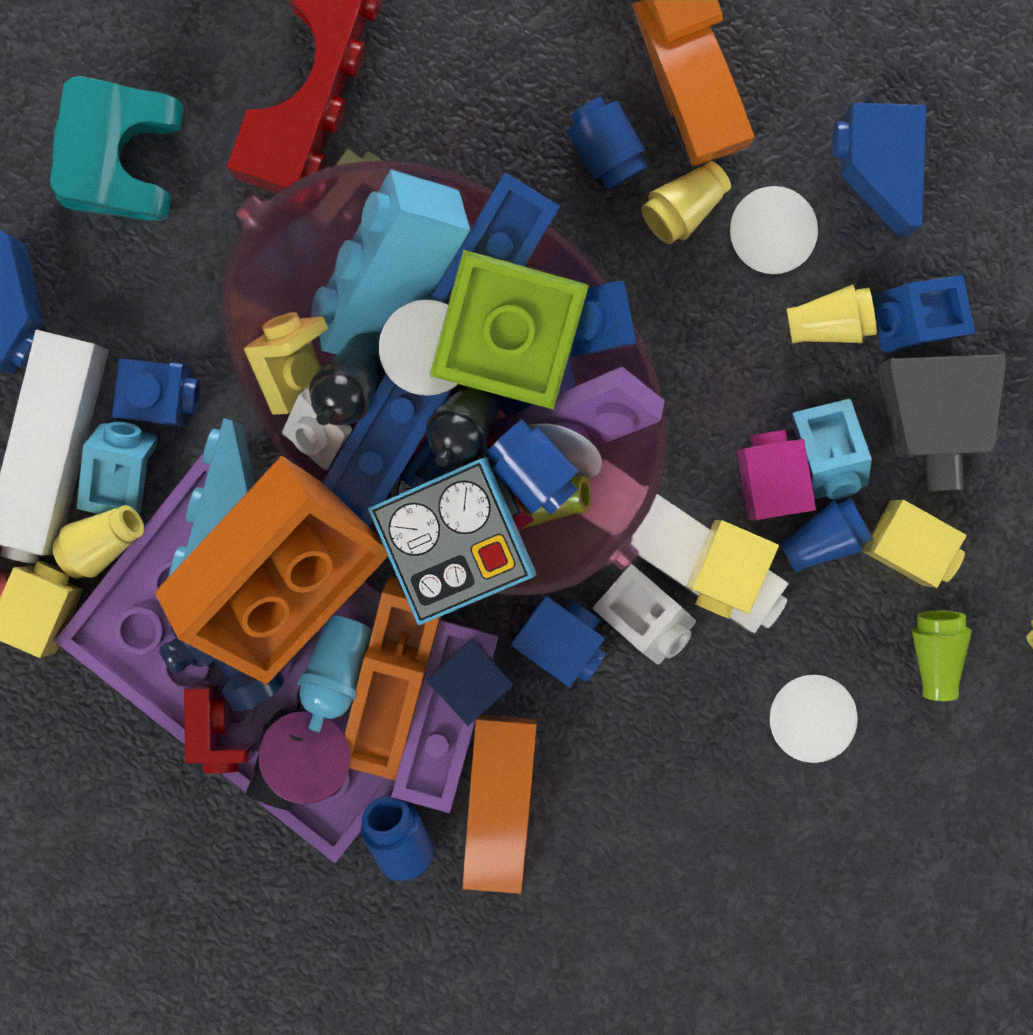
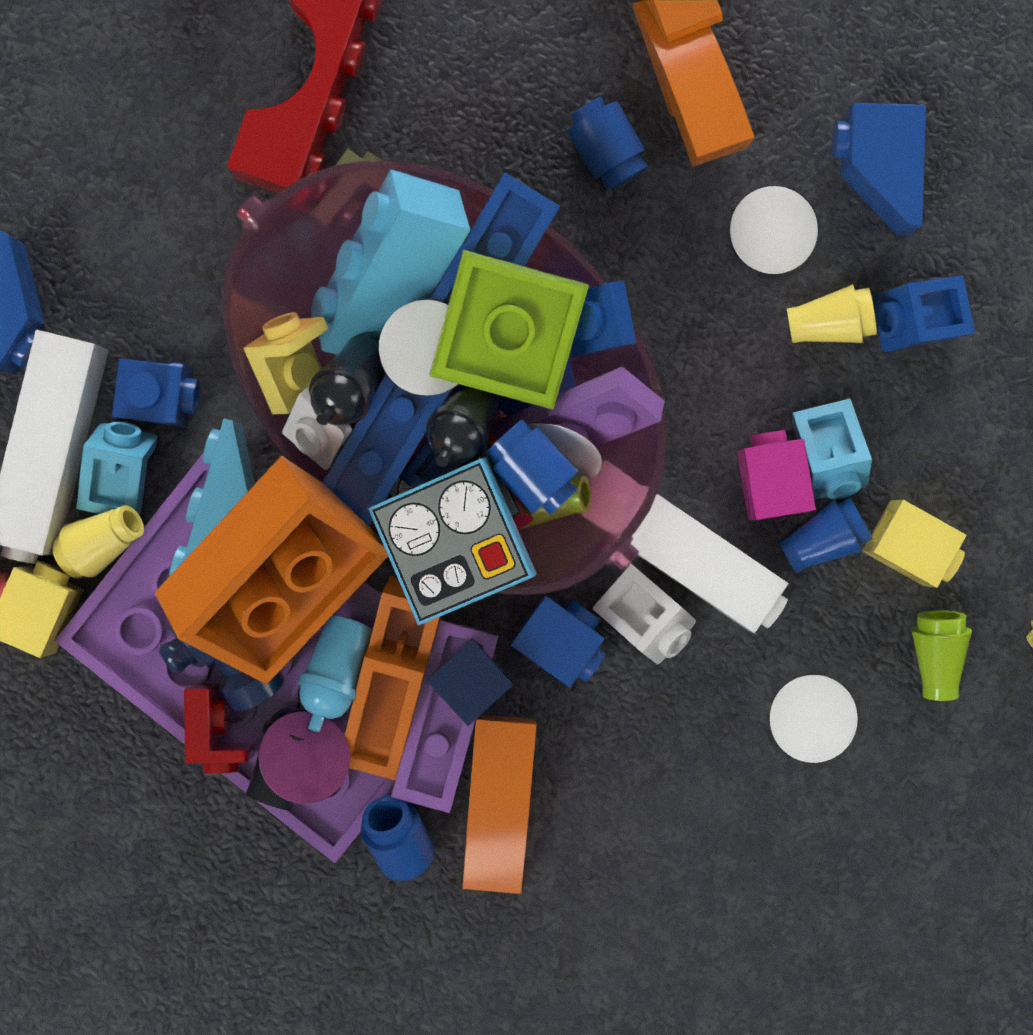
teal piece [50,76,184,221] -> none
light yellow cone [641,161,731,244] -> none
light yellow brick [686,520,779,619] -> none
dark grey torso [878,355,1006,491] -> none

